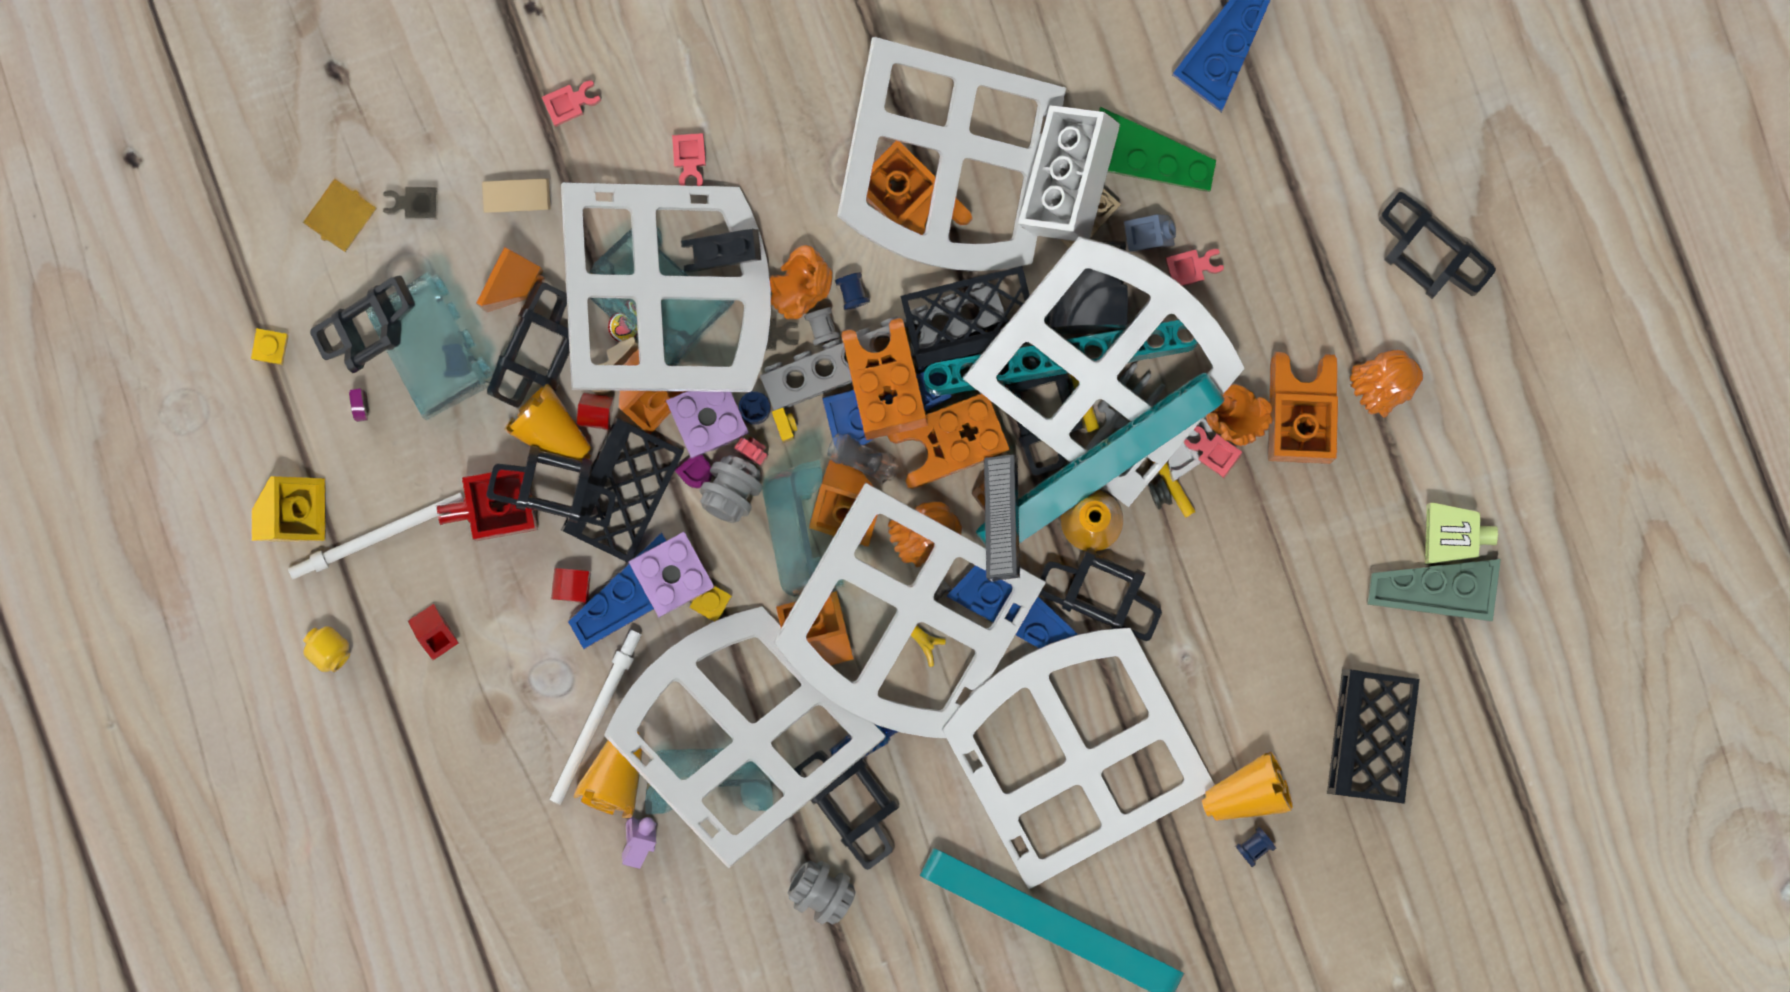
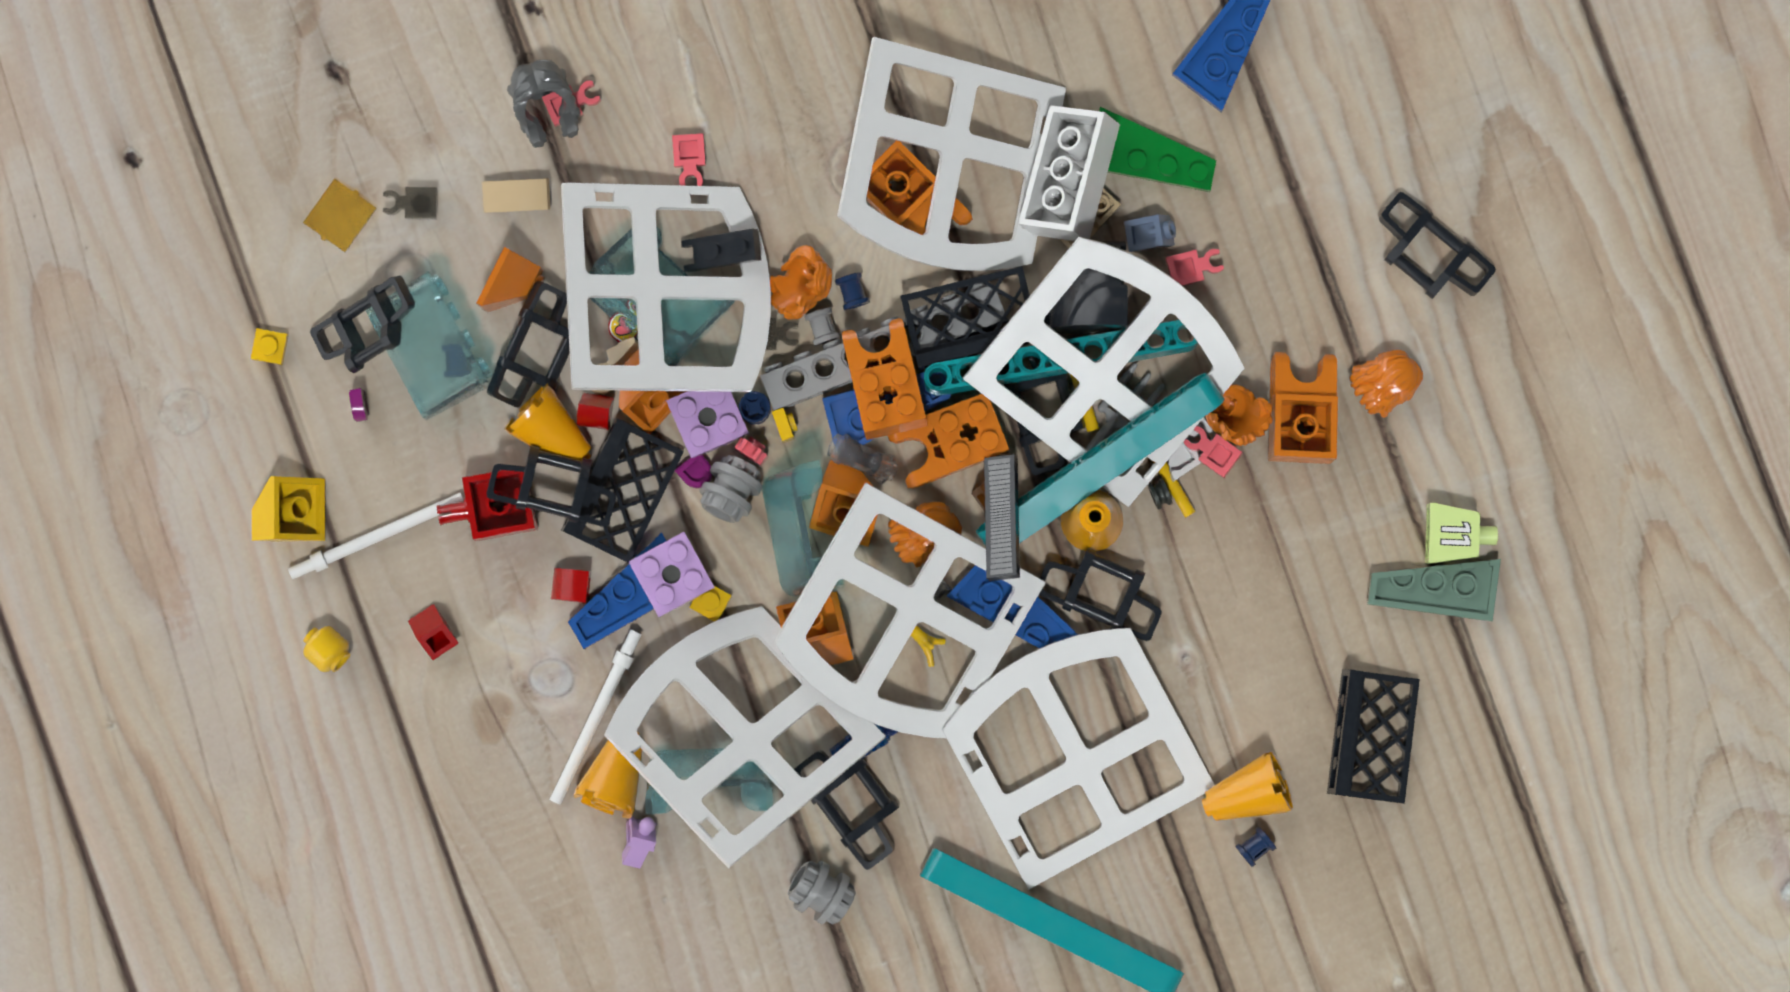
none -> dark grey hair [507,60,580,148]

